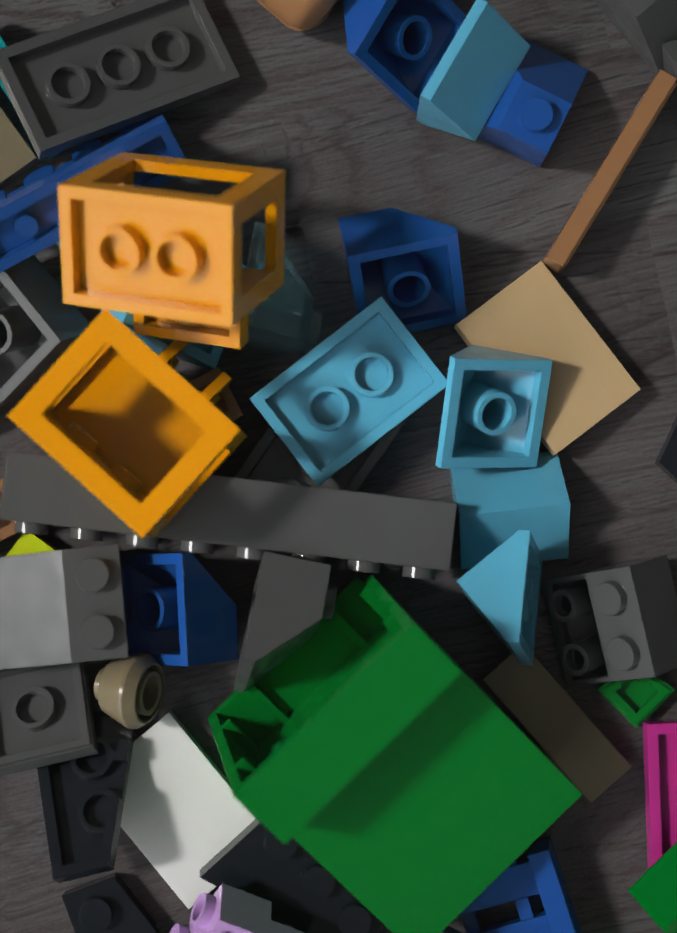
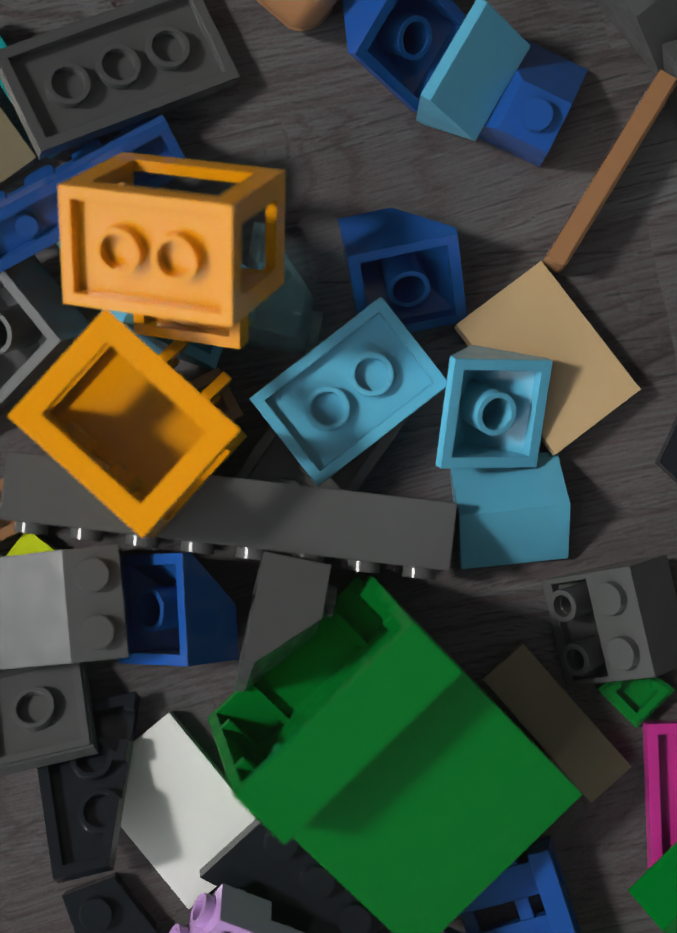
dark tan cone [94,653,165,729] -> none
medium azure slope [457,530,543,666] -> none

